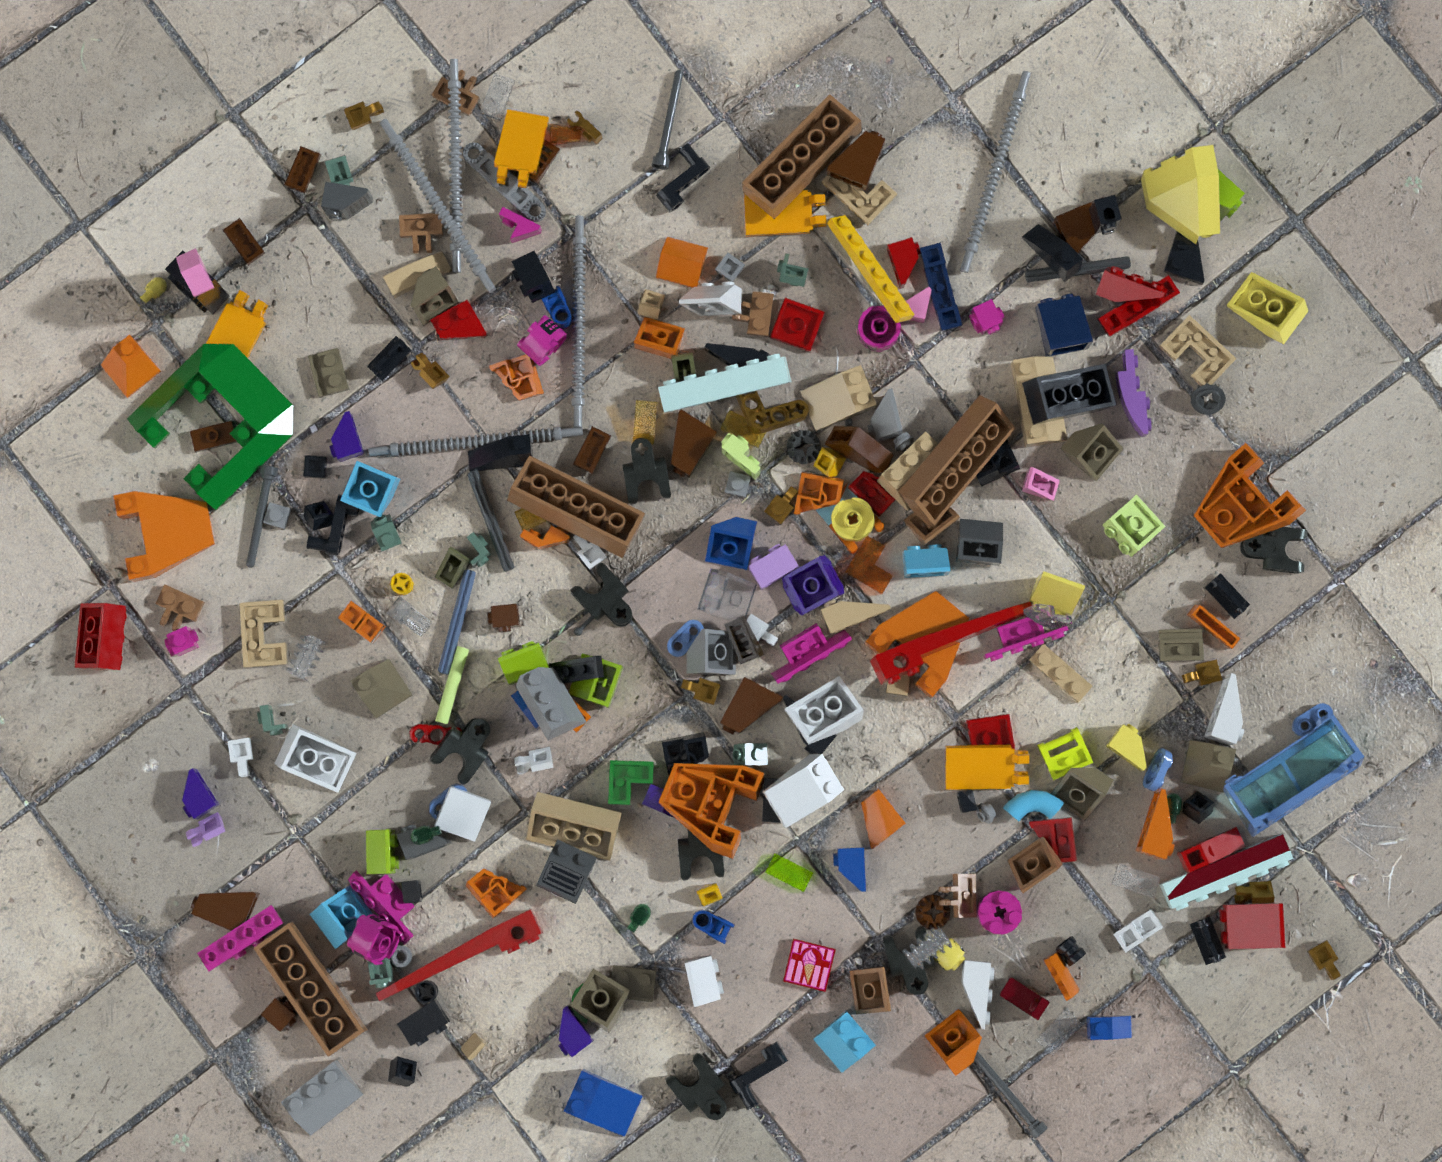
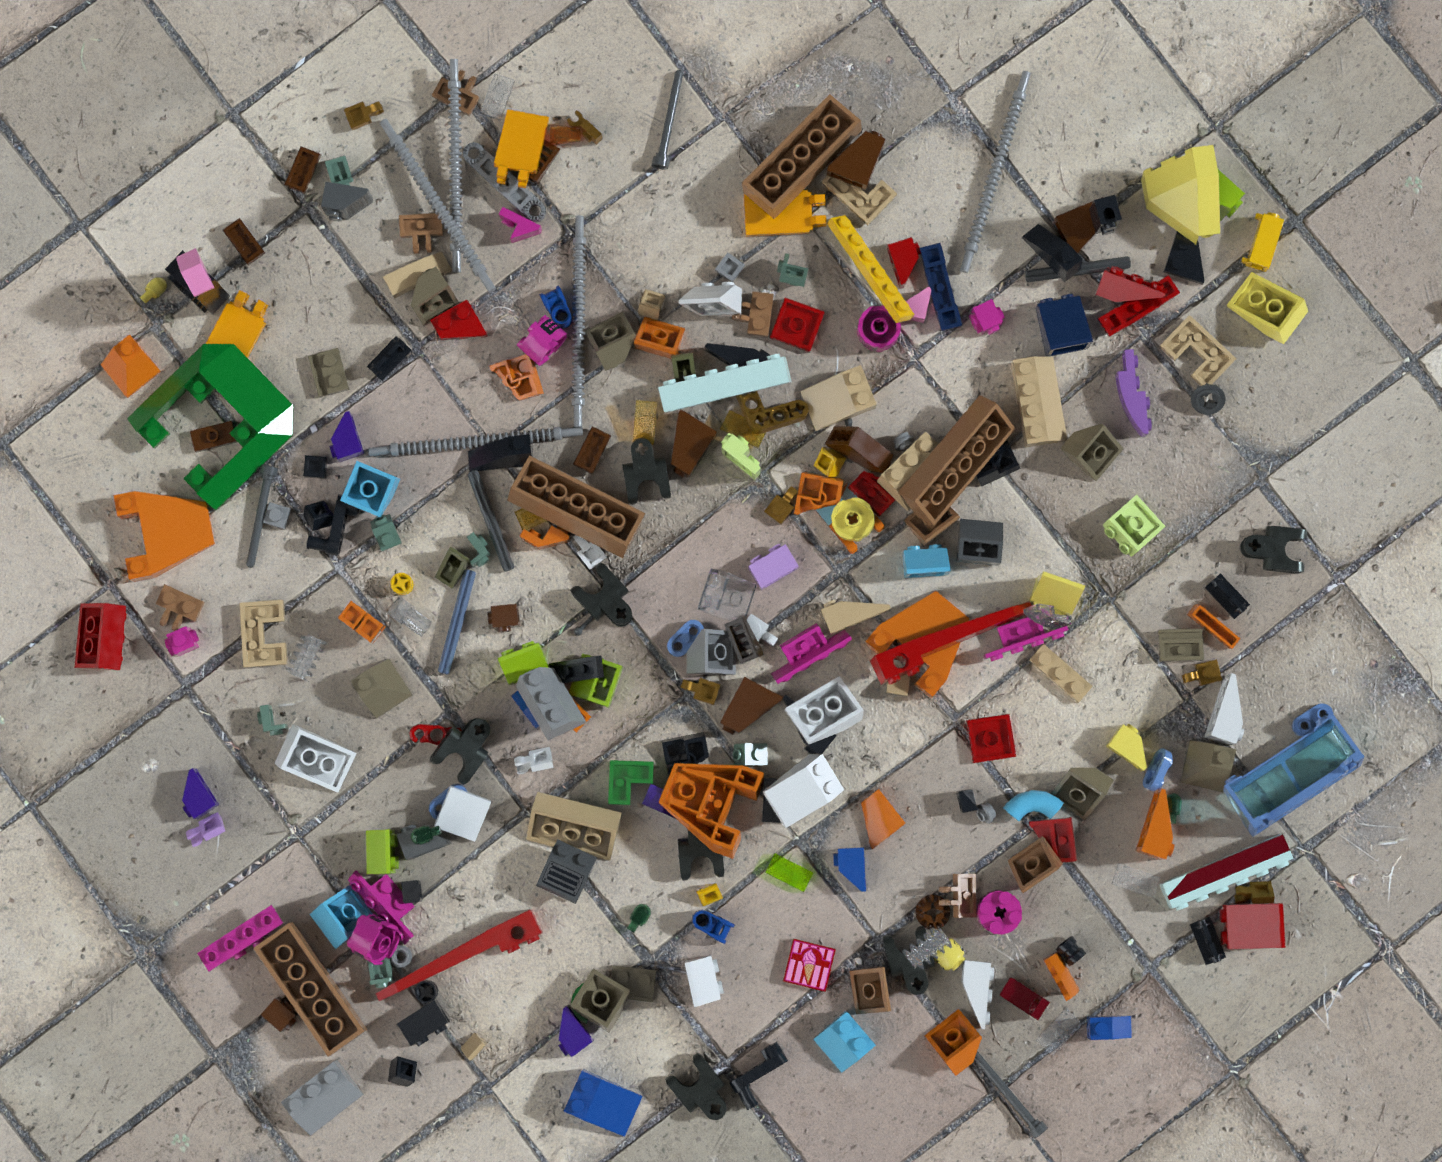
reddish brown slope [190,892,260,931] -> none
white plate [228,738,253,778] -> none
pearl gold plate [411,352,450,389] -> none
yellowish green piece [435,646,469,725] -> none
orange slope [465,868,527,919] -> none
black brick [511,250,555,303] -> none
black beam [656,144,710,213] -> none
orange slope [656,237,708,288] -> none
blue slope [705,517,757,570] -> none
light grey plate [725,471,751,498] -> none
dark purple slope [782,555,844,615] -> none
dark grey gear [787,430,821,464] -> none
clear orange plate [845,536,893,595] -> none
light grey slope [867,388,902,442] -> none
light orange tile [945,745,1029,790] -> none
bright pink slope [1021,467,1060,501] -> none
black brick [1022,364,1116,425] -> none
neon yellow plate [1037,727,1094,780] -> none
white slope [1113,909,1163,953] -> none
red slope [1177,827,1246,873] -> none
black slope [1182,791,1214,824] -> none
orange wedge [1194,443,1306,548] -> none
pearl gold plate [1307,940,1341,980] -> none
none -> dark tan slope [585,312,636,371]
none -> yellow brick [1241,212,1284,272]

